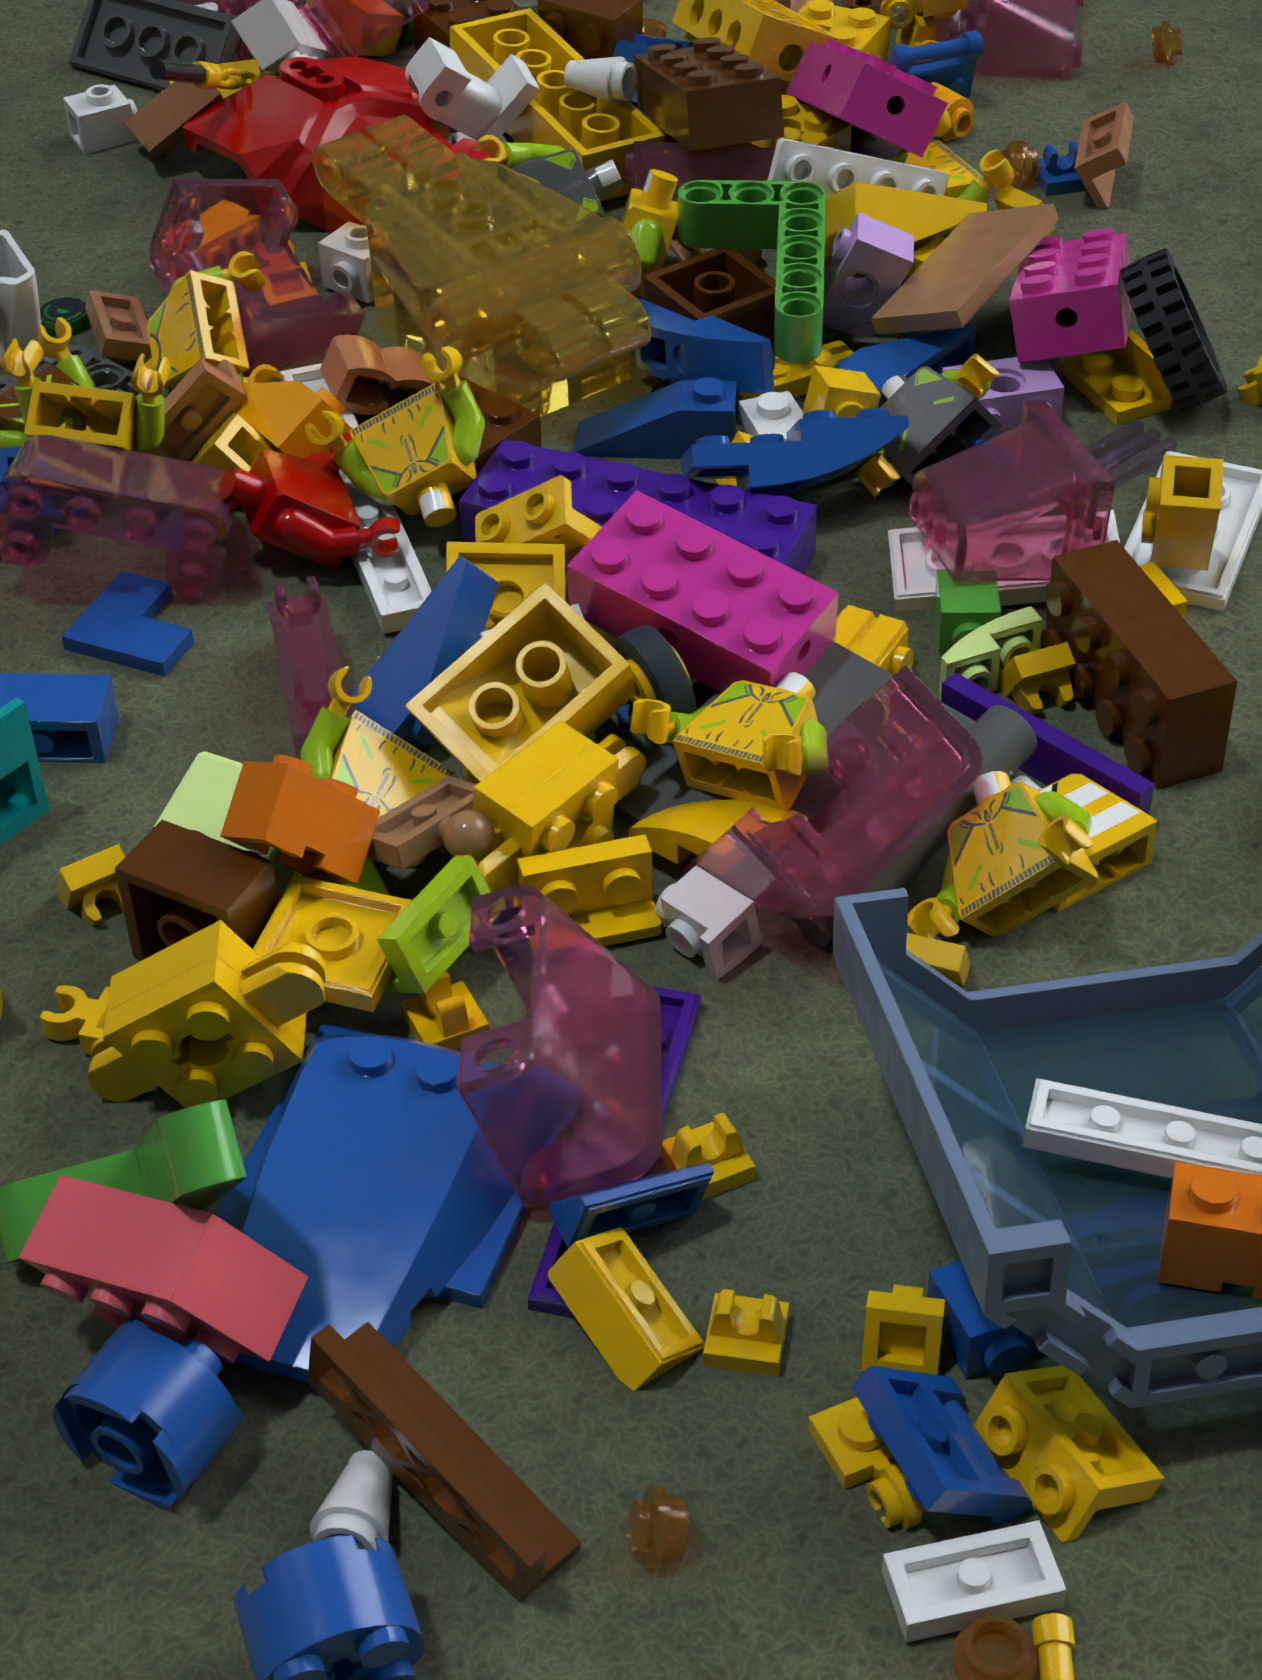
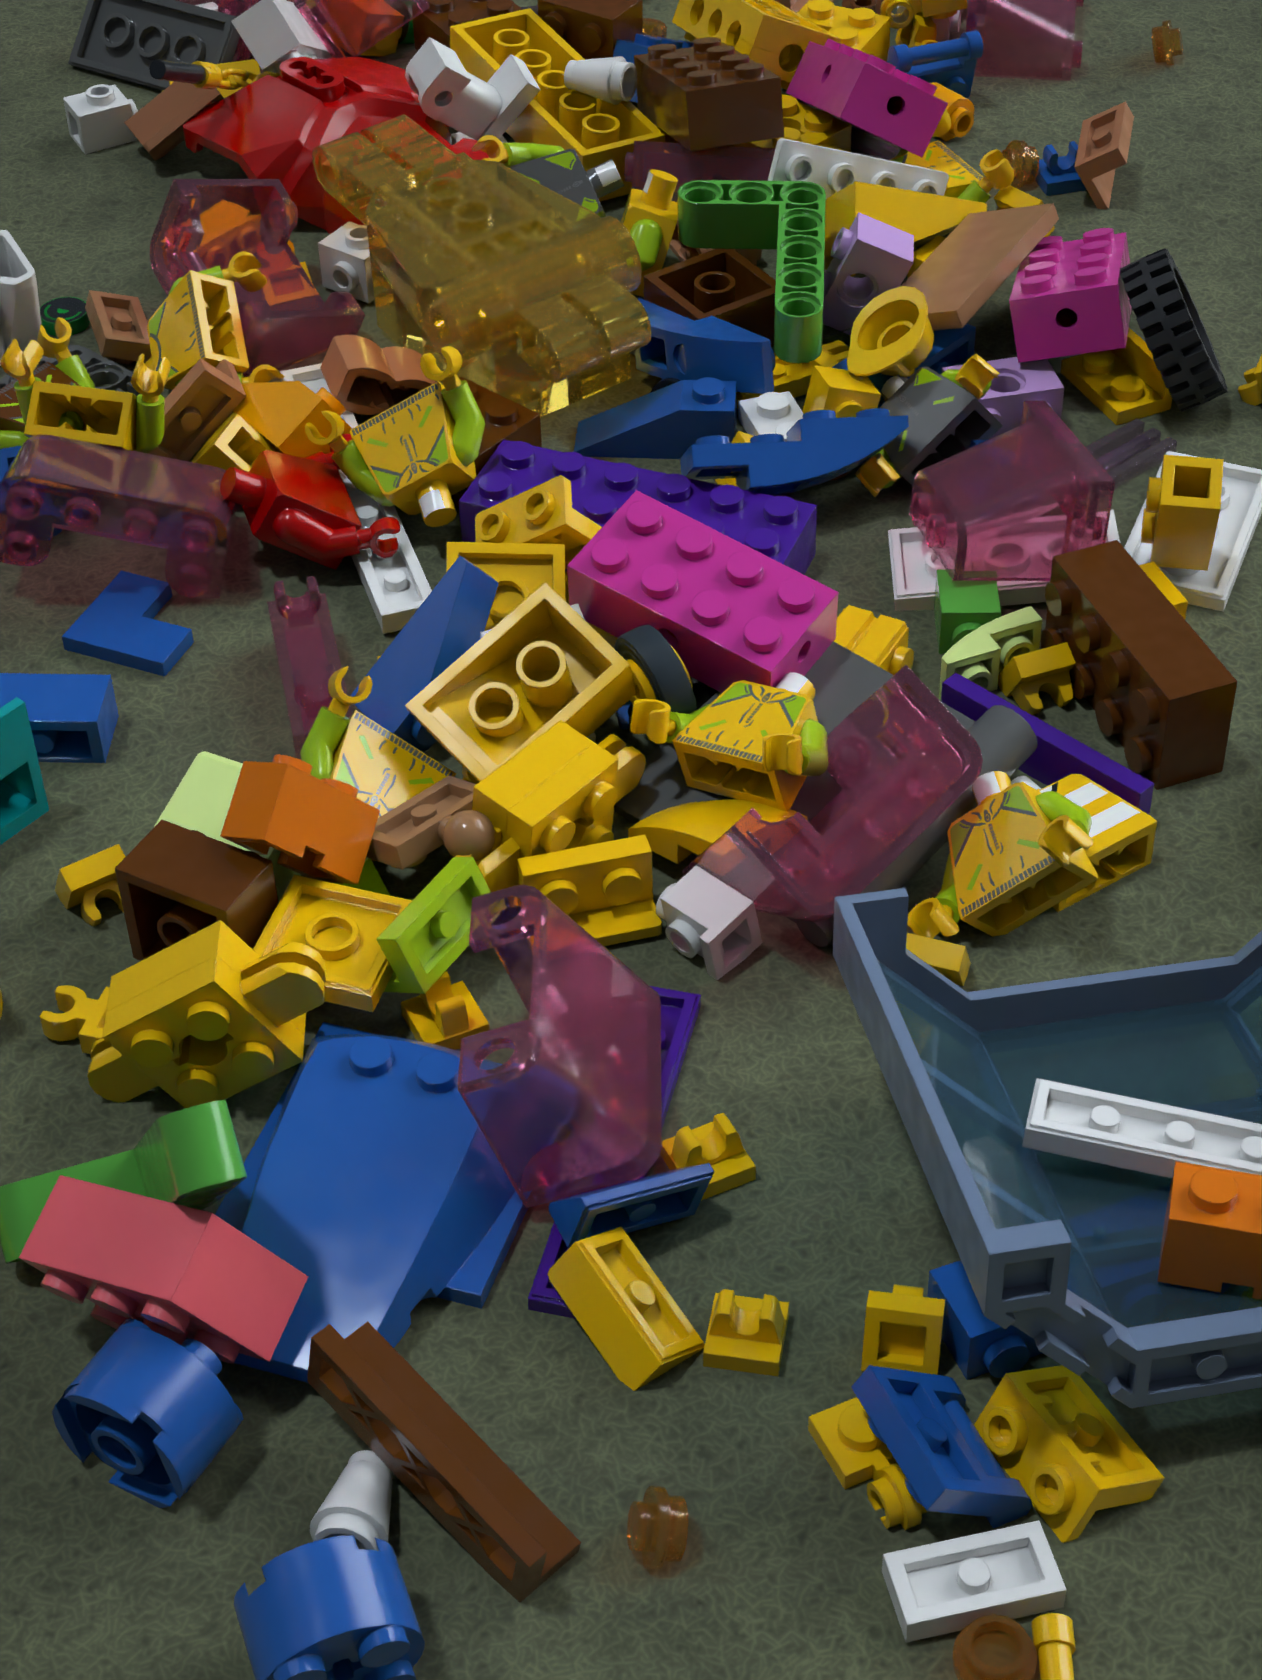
none -> yellow piece [847,286,934,377]

